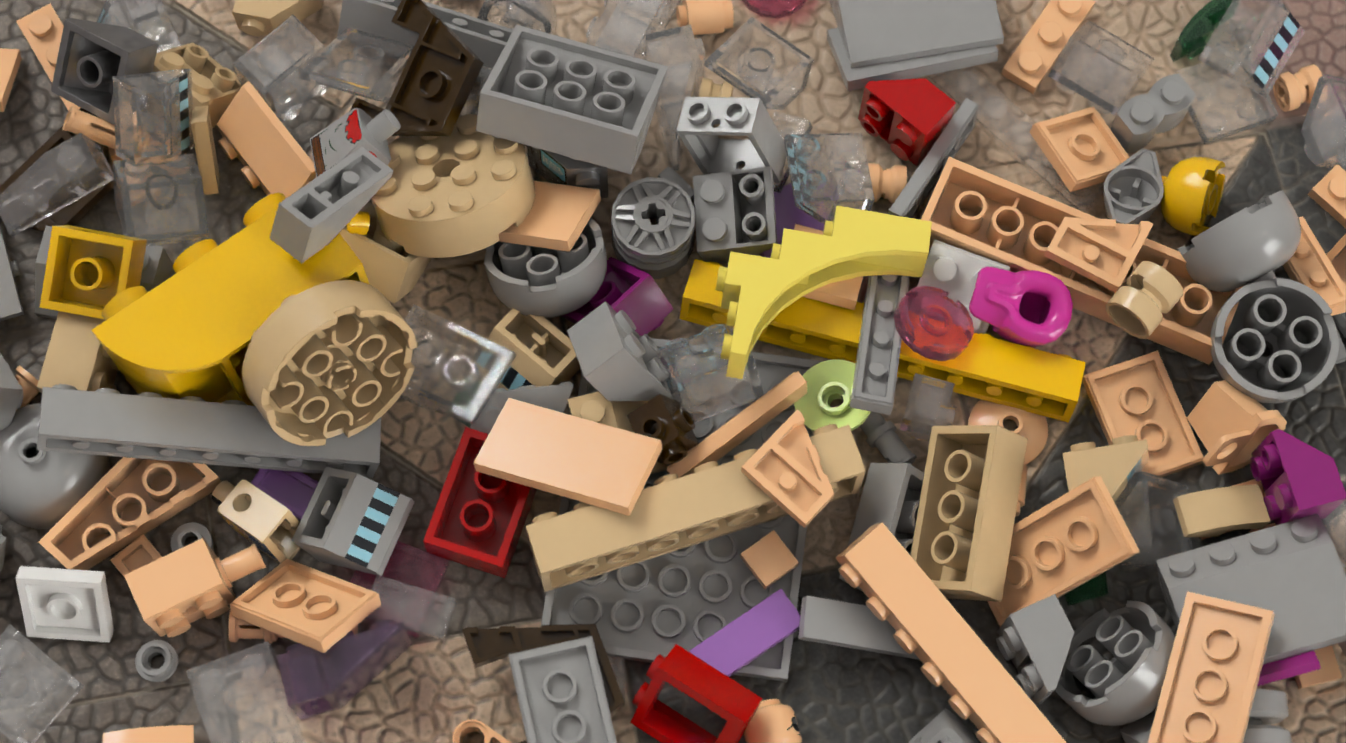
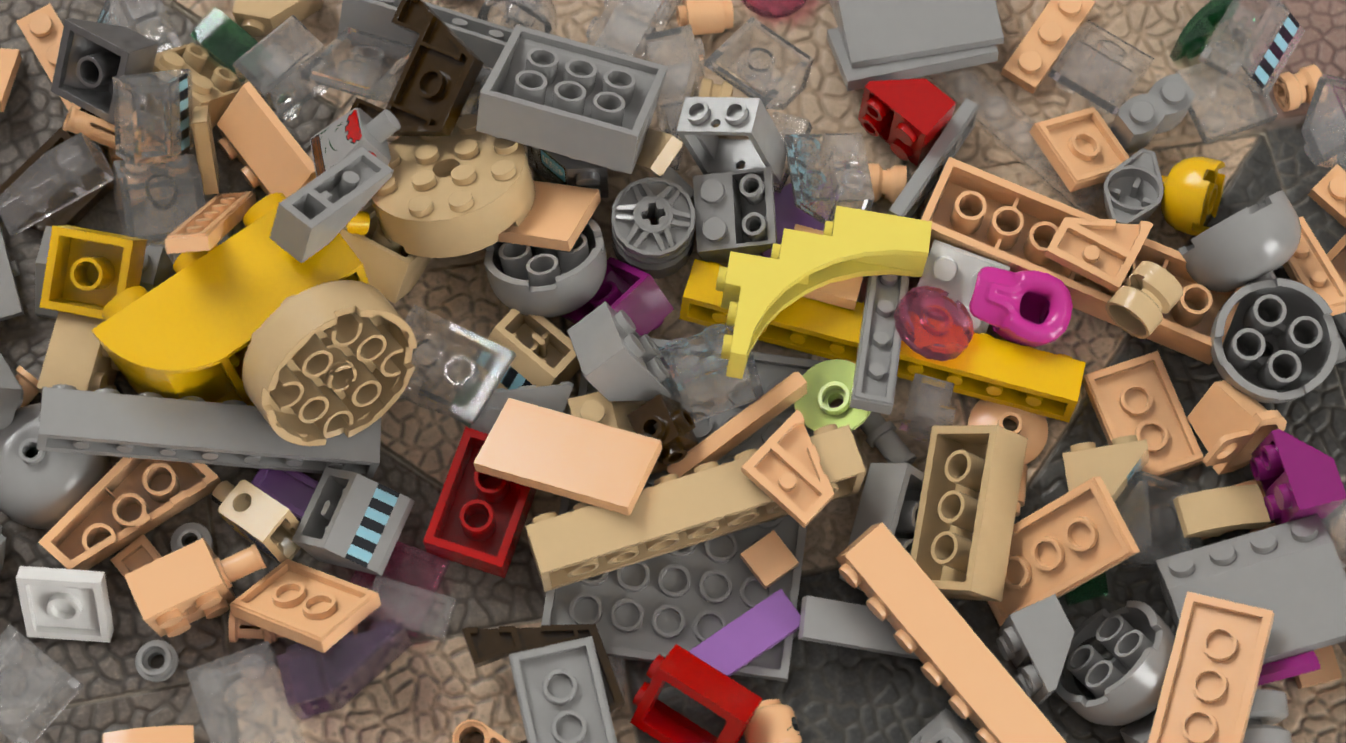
none -> light nougat tile [165,191,256,254]
none -> clear green slope [189,7,275,84]
none -> tan tile [634,129,683,176]

